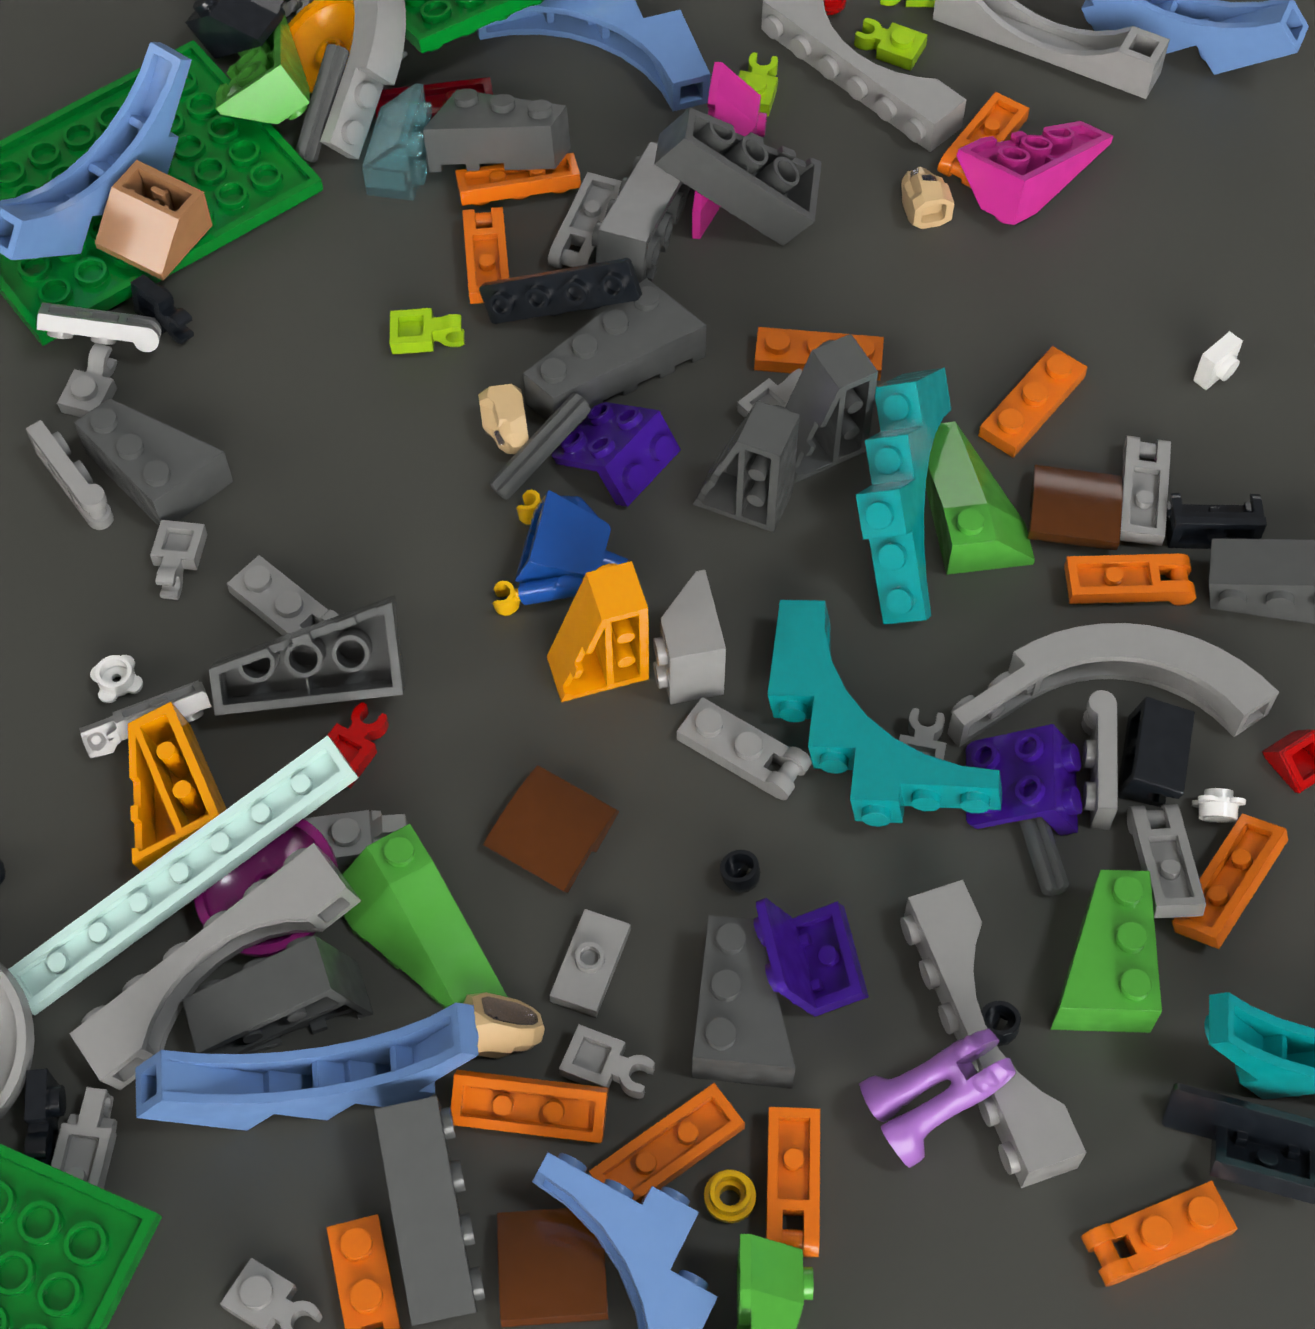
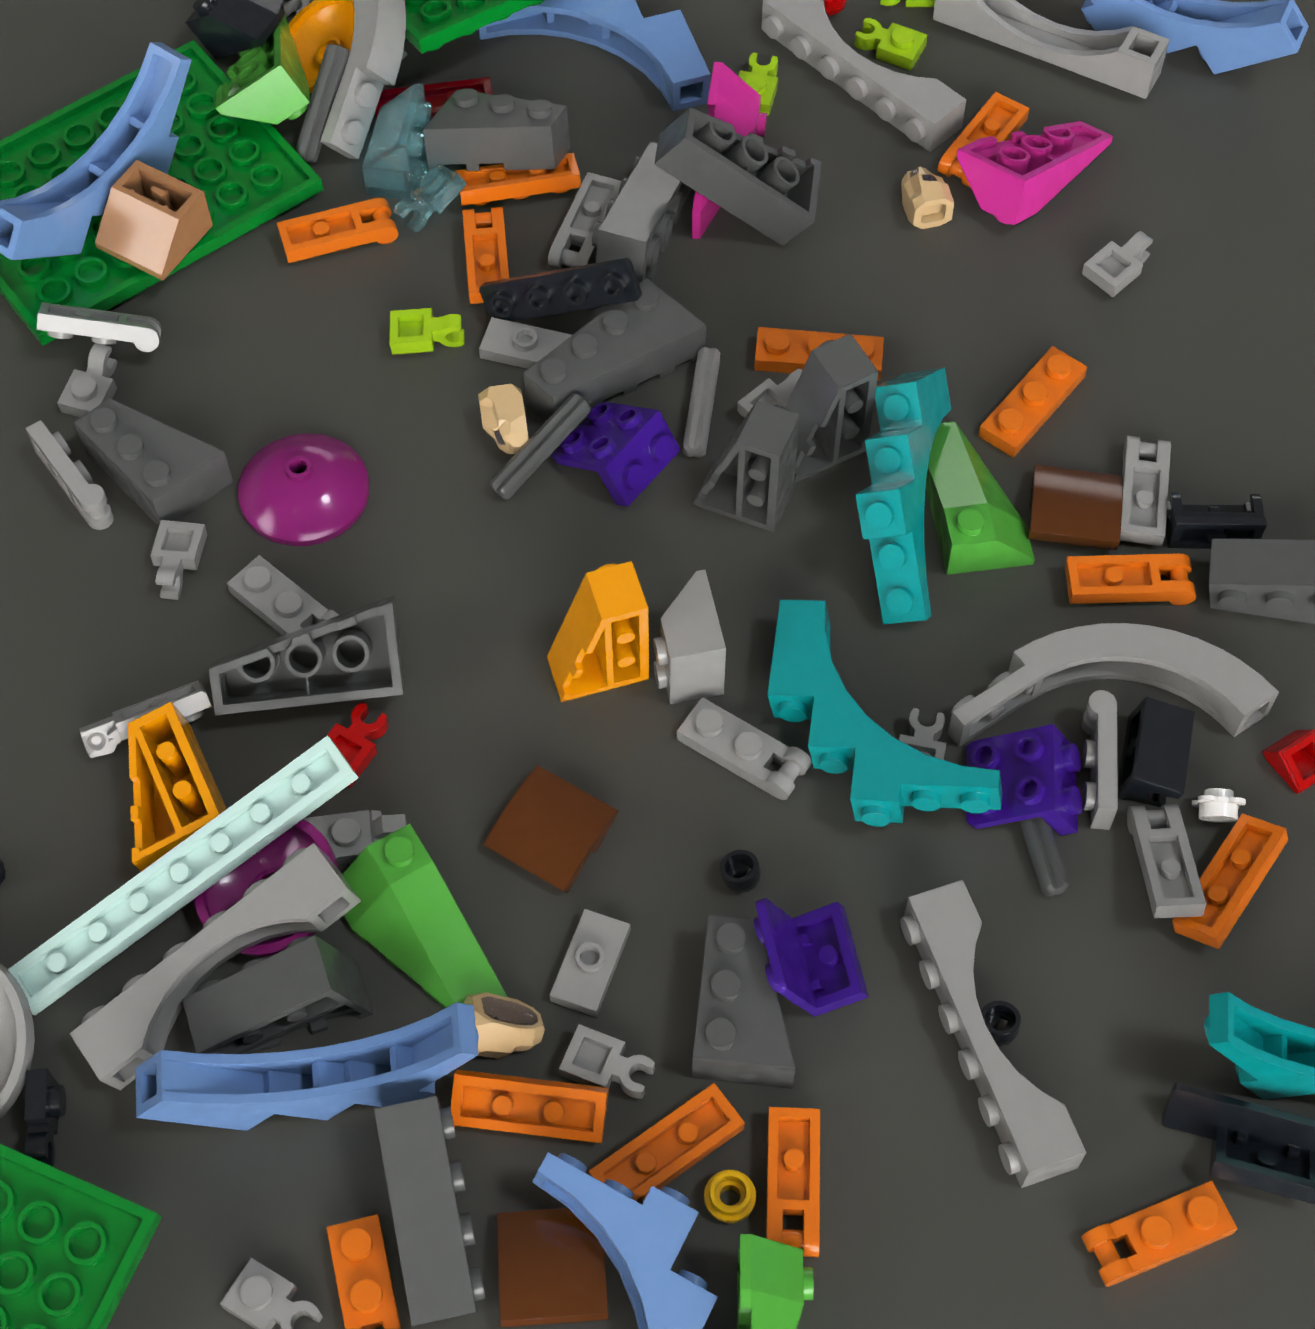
light grey hinge [51,1087,117,1189] -> none
white plate [90,655,143,703] -> none
black plate [130,274,194,344] -> none
blue torso [492,489,628,616] -> none
medium lavender piece [859,1028,1016,1168] -> none
bright green wedge [1050,870,1162,1033] -> none
white plate [1193,331,1243,390] -> none
none -> magenta dish [238,433,370,546]
none -> orange plate [276,198,399,263]
none -> clear light blue plate [393,164,467,232]
none -> light grey plate [479,317,572,369]
none -> light grey axle [683,347,721,458]
none -> light grey plate [1082,231,1153,297]

